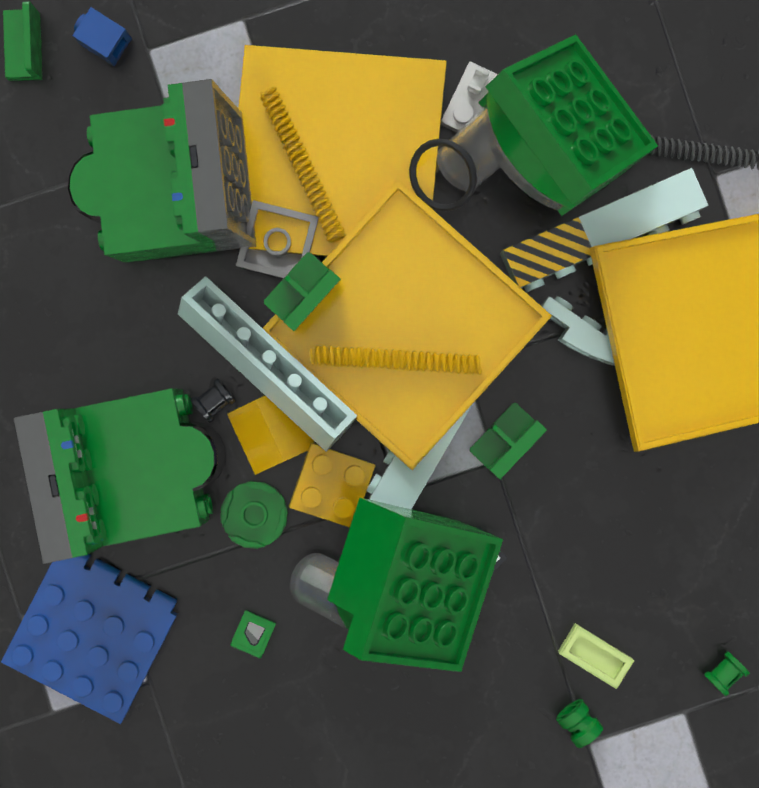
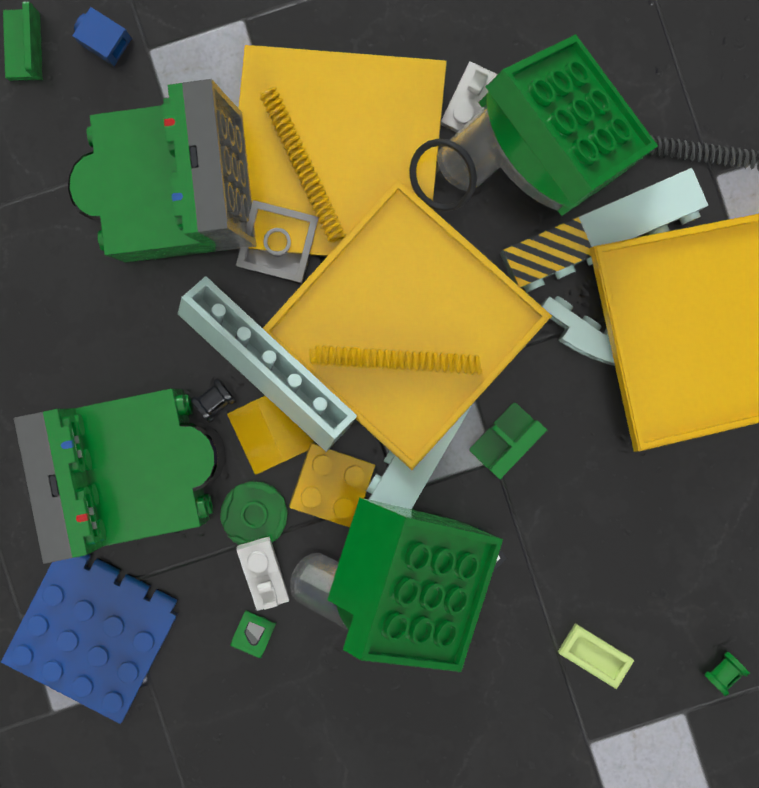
green panel [264,252,341,331] -> none
green wheel [556,699,604,748] -> none
none -> white plate [237,536,289,611]

